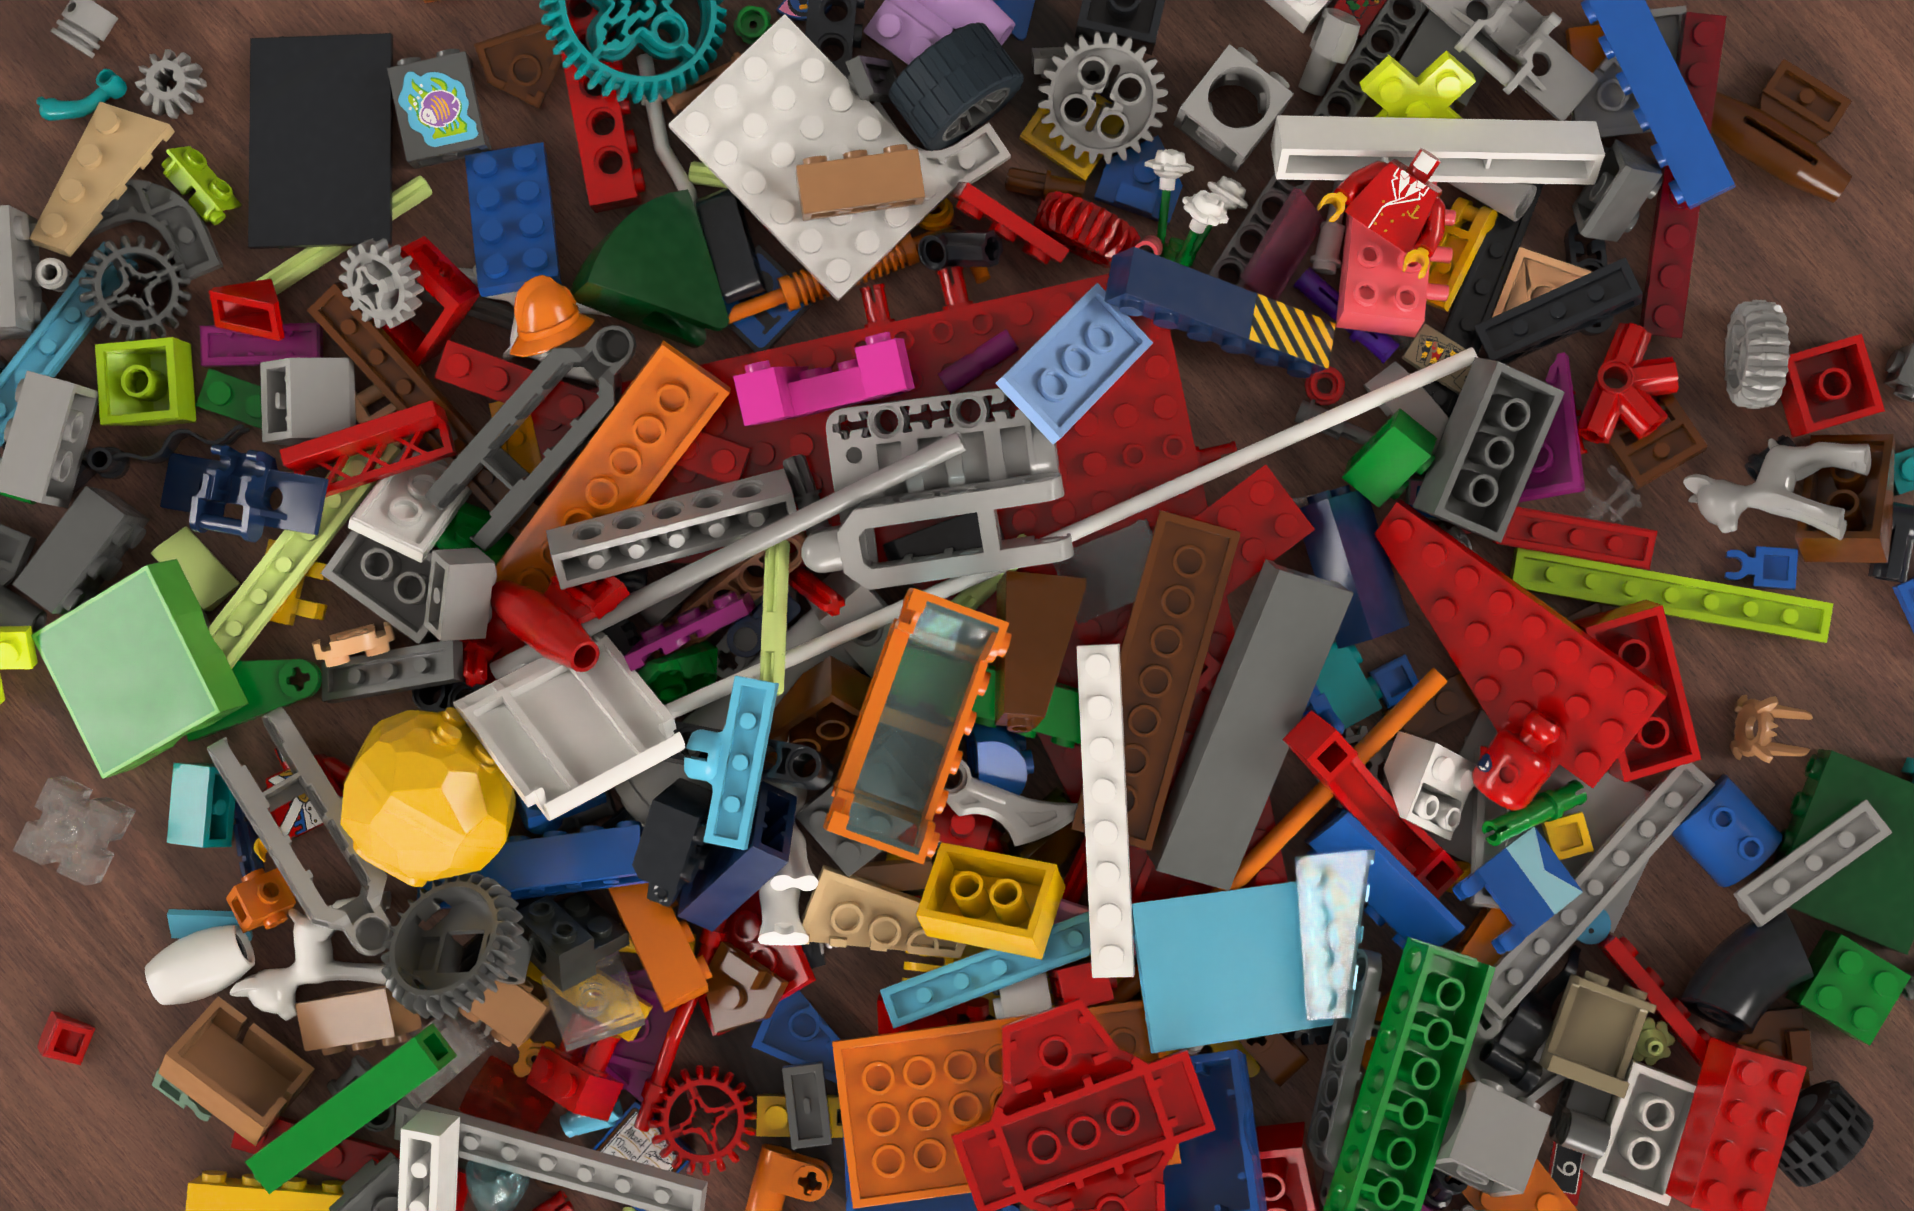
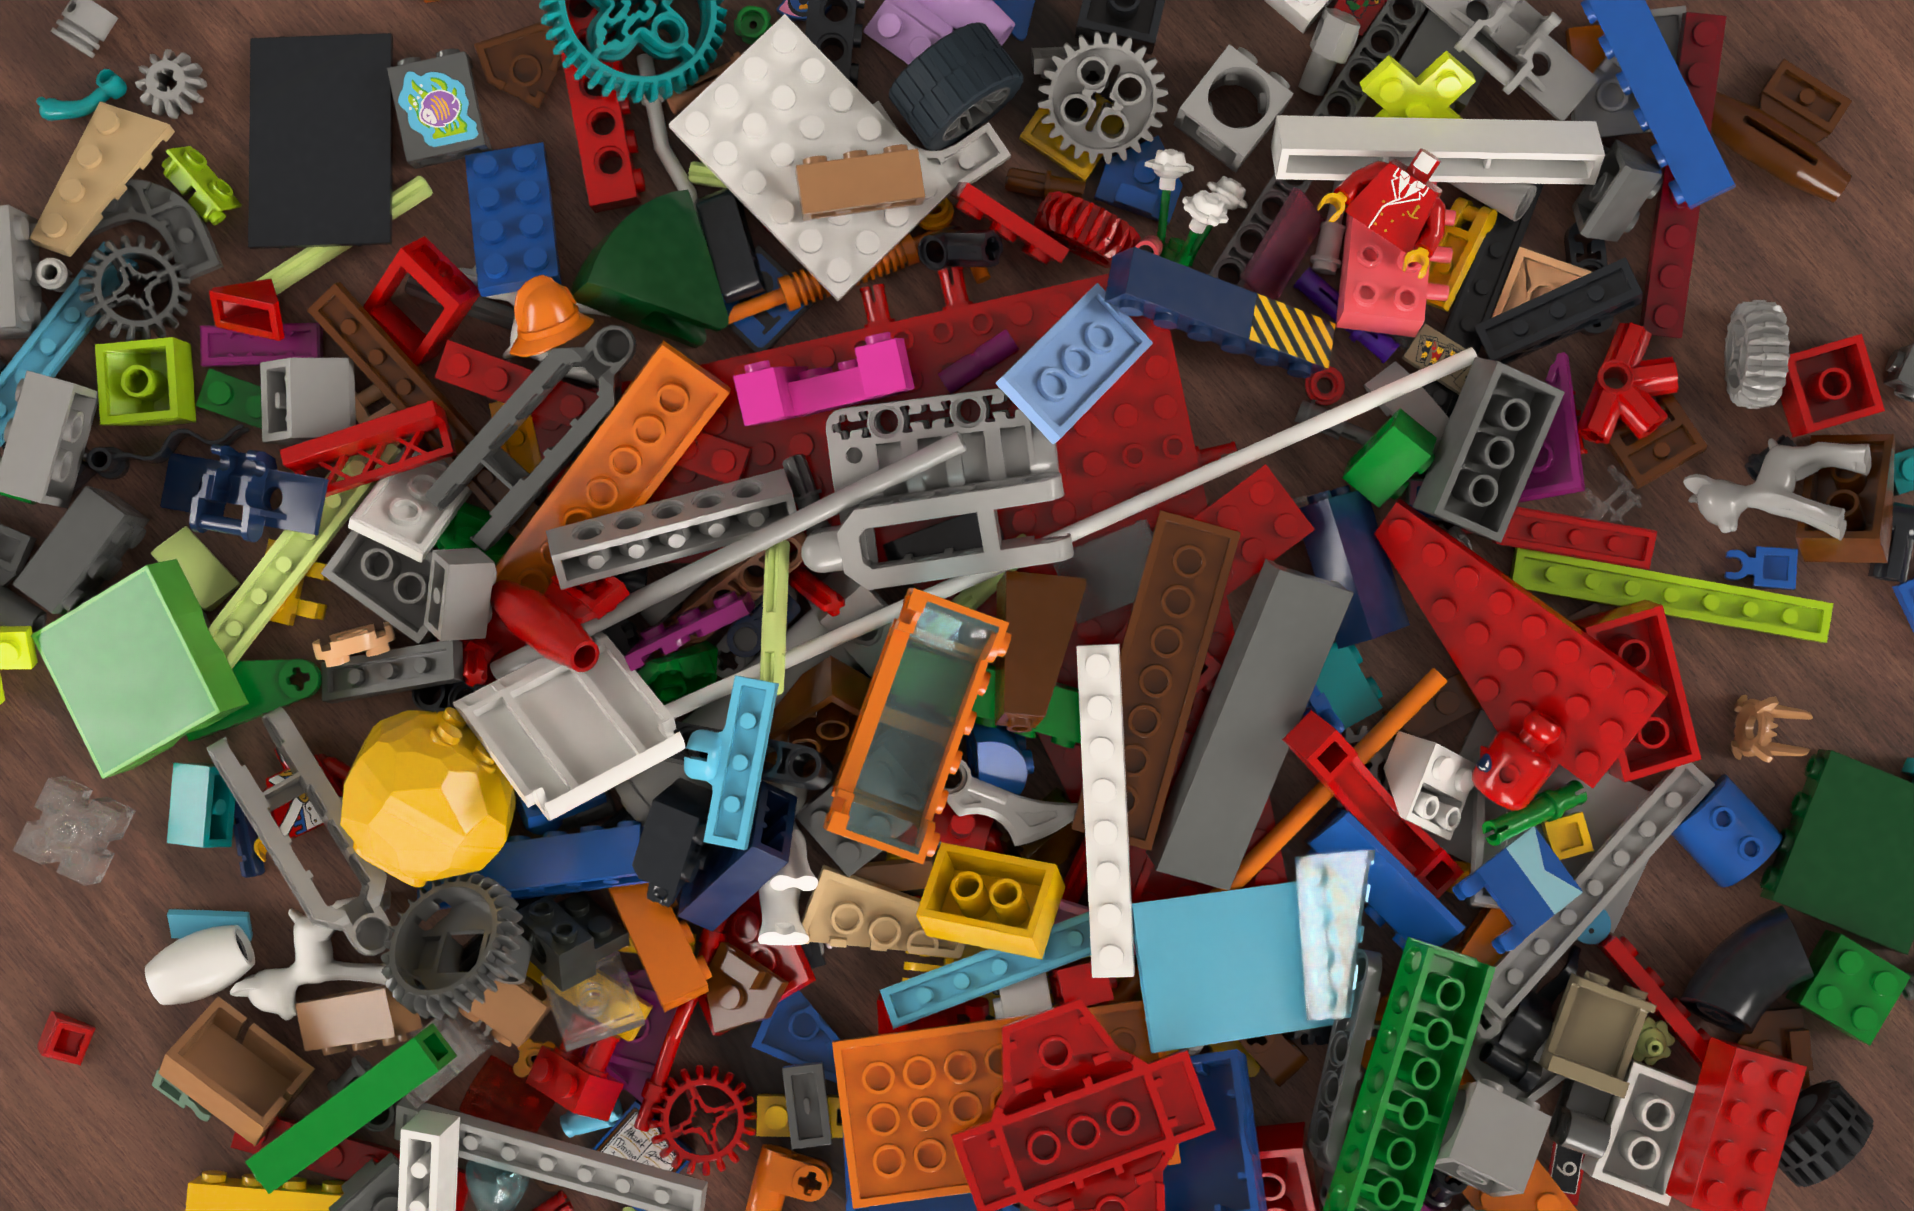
orange brick [226,868,296,933] -> none
light grey gear [339,238,424,328] -> none
dark grey plate [846,55,898,104] -> none
blue tile [1368,654,1419,708] -> none
light grey piece [1733,800,1892,927] -> none

